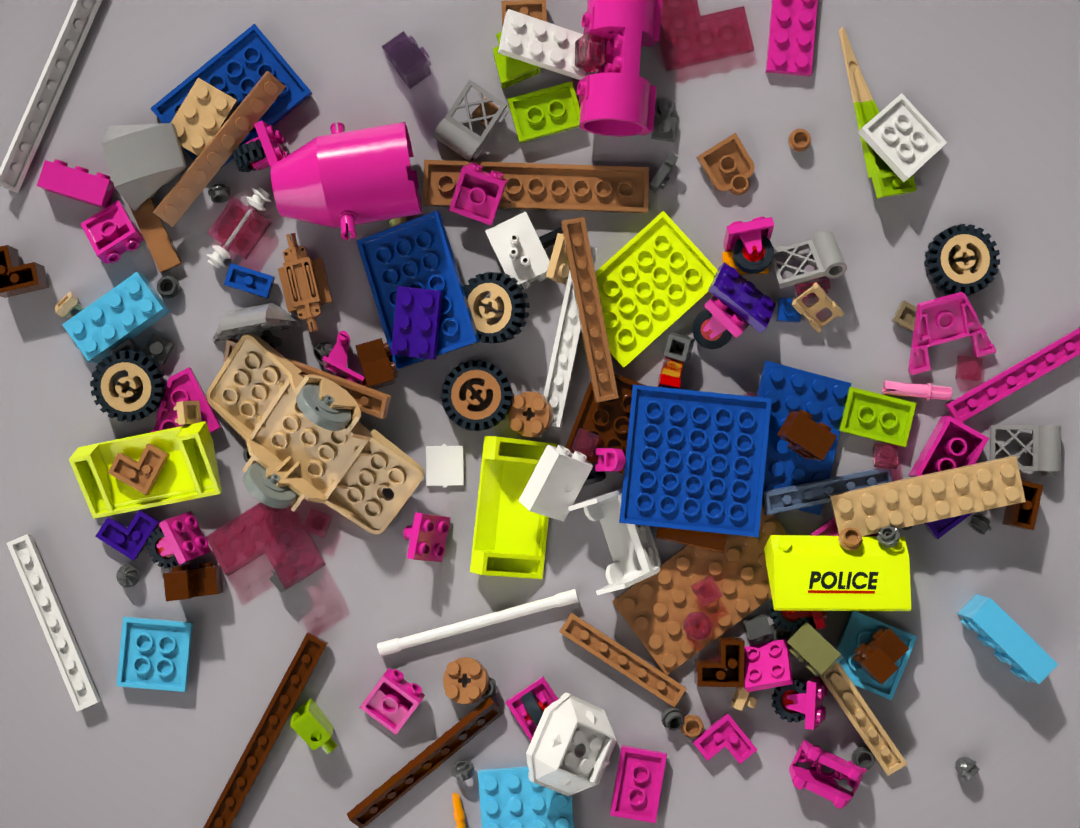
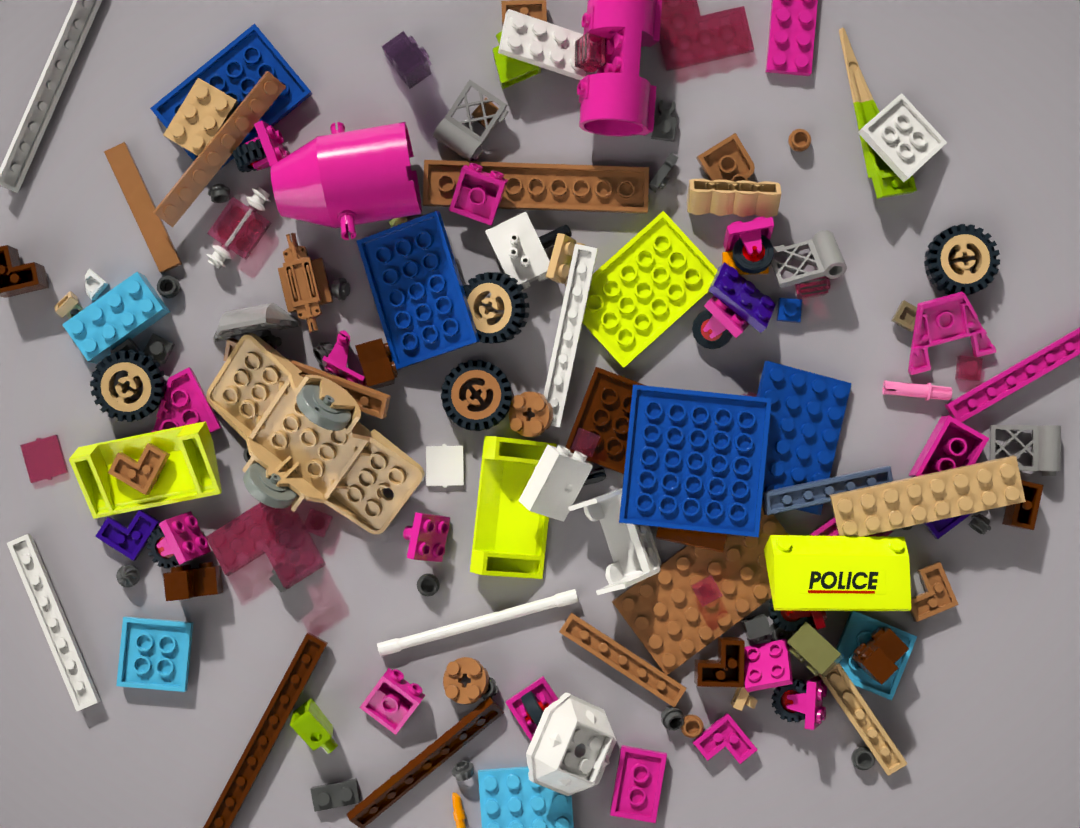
dark pink brick [37,159,115,209] -> none
dark pink plate [80,200,144,264] -> none
light grey wedge [102,123,187,211] -> none
tan tile [173,401,202,425] -> none
blue plate [224,263,275,299] -> none
dark purple plate [391,286,443,360] -> none
lime plate [507,81,580,144] -> none
medium nougat plate [561,217,619,403] -> none
dark pink plate [595,448,626,472] -> none
red leg [657,356,683,389] -> none
dark grey plate [664,332,695,362] -> none
clear pink plate [683,612,712,640] -> none
reddish brown brick [777,410,837,460] -> none
dark pink piece [789,739,867,809] -> none
tan piece [792,282,844,332] -> none
lime plate [839,387,917,447] -> none
medium nougat plate [839,528,862,551] -> none
clear pink plate [873,443,899,469] -> none
dark grey plate [877,526,900,548] -> none
dark grey plate [955,757,980,781] -> none
medium azure brick [957,594,1058,684] -> none
none -> clear pink piece [20,435,68,483]
none -> white tile [85,269,108,301]
none -> dark grey plate [310,778,361,812]
none -> dark grey plate [331,278,350,300]
none -> dark grey plate [417,573,440,596]
none -> tan brick [686,179,781,218]
none -> medium nougat plate [910,562,959,622]

